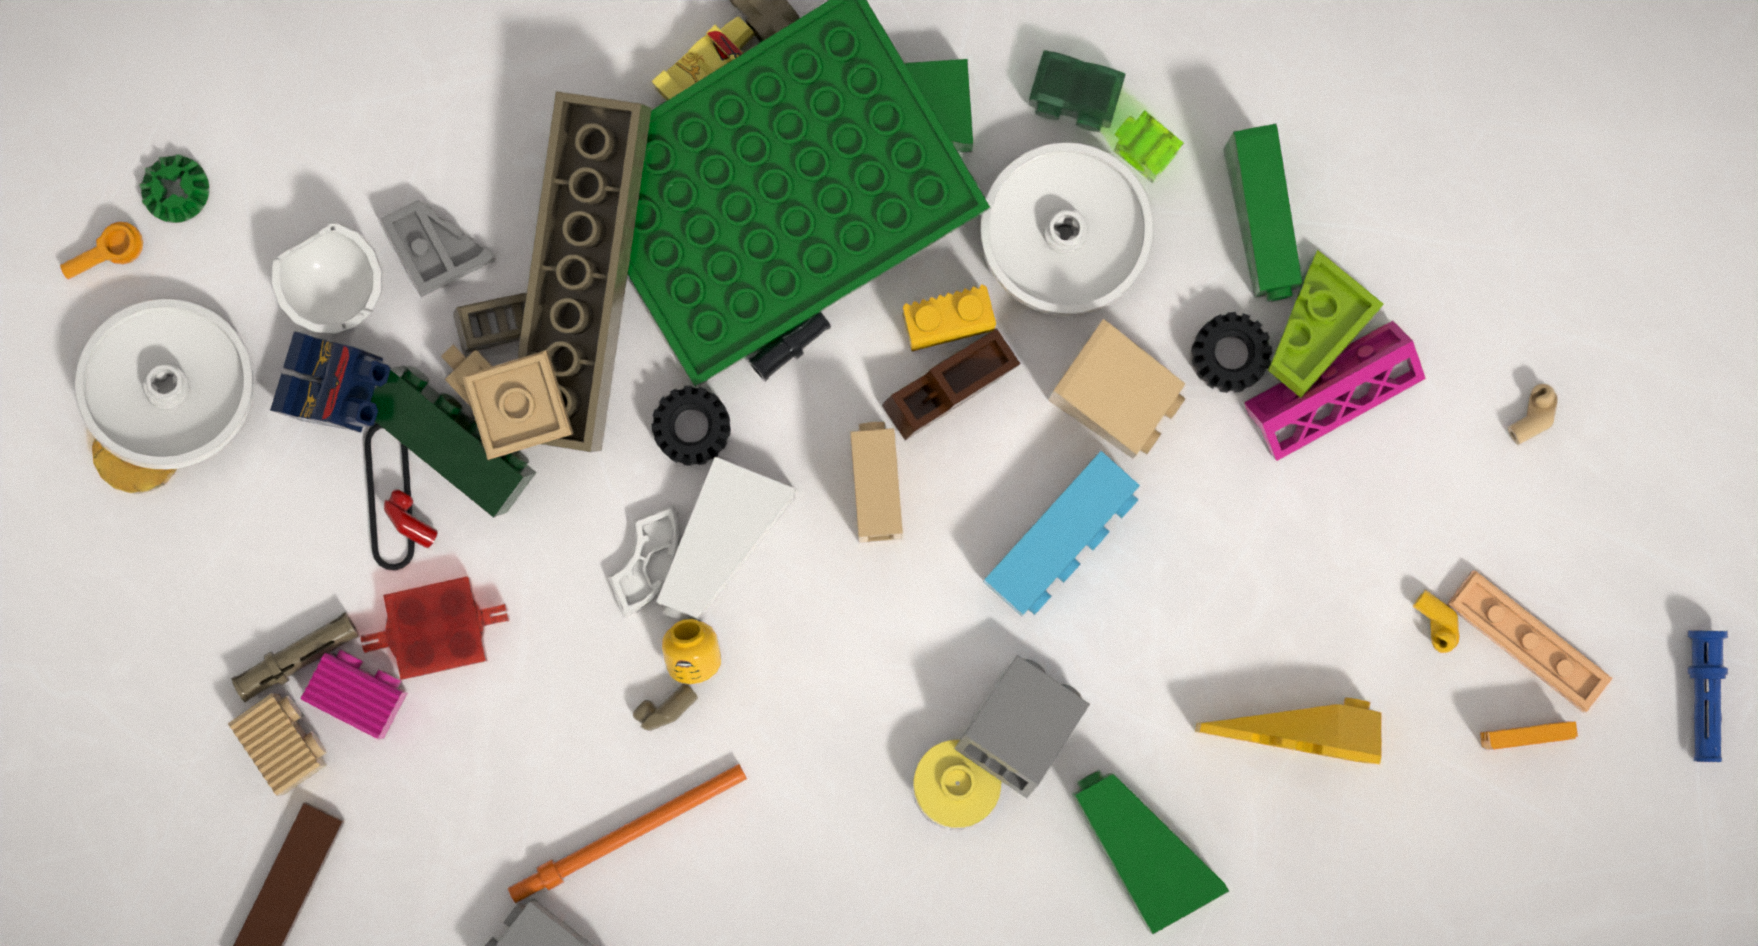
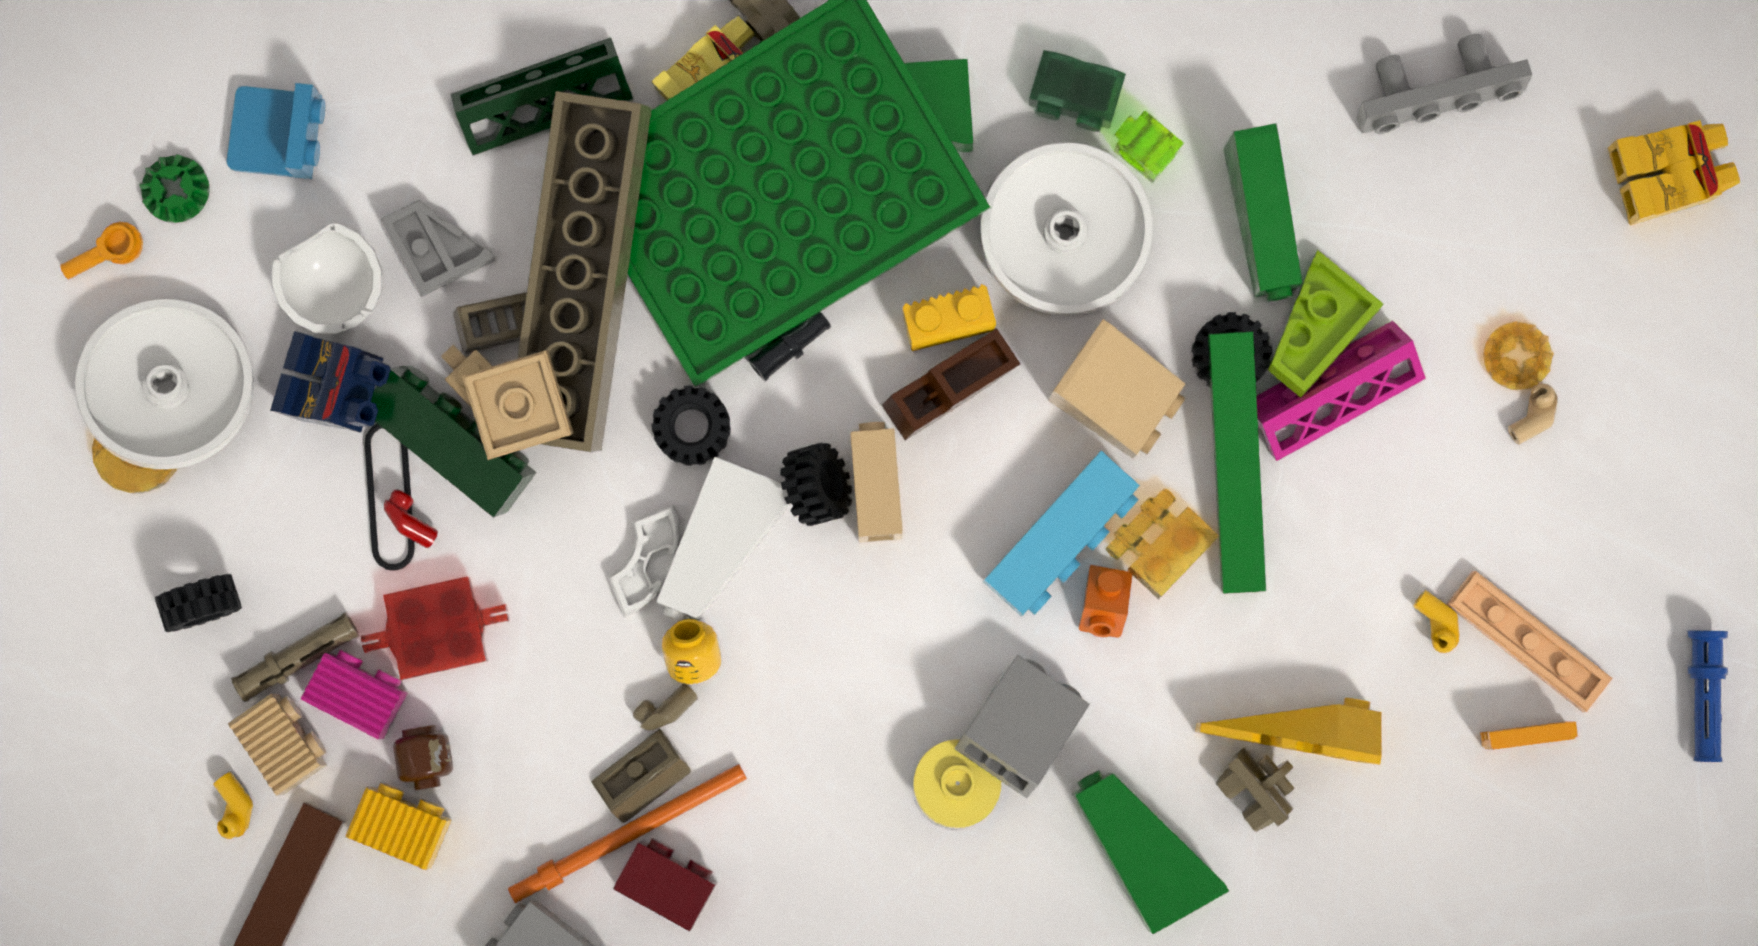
none -> black tyre [155,574,242,632]
none -> yellow arm [213,772,253,839]
none -> dark azure bracket [227,83,326,179]
none -> yellow brick [345,782,452,870]
none -> reddish brown head [393,725,453,790]
none -> dark green fence [451,37,633,156]
none -> dark tan slope [591,729,691,823]
none -> dark red brick [613,838,718,932]
none -> black tyre [780,442,852,526]
none -> orange bracket [1079,565,1133,638]
none -> clear yellow plate [1106,488,1219,600]
none -> green tile [1208,331,1266,594]
none -> dark tan hips [1216,748,1295,832]
none -> light grey plate [1357,34,1533,134]
none -> clear yellow gear [1483,321,1554,390]
none -> yellow hips [1607,120,1740,226]

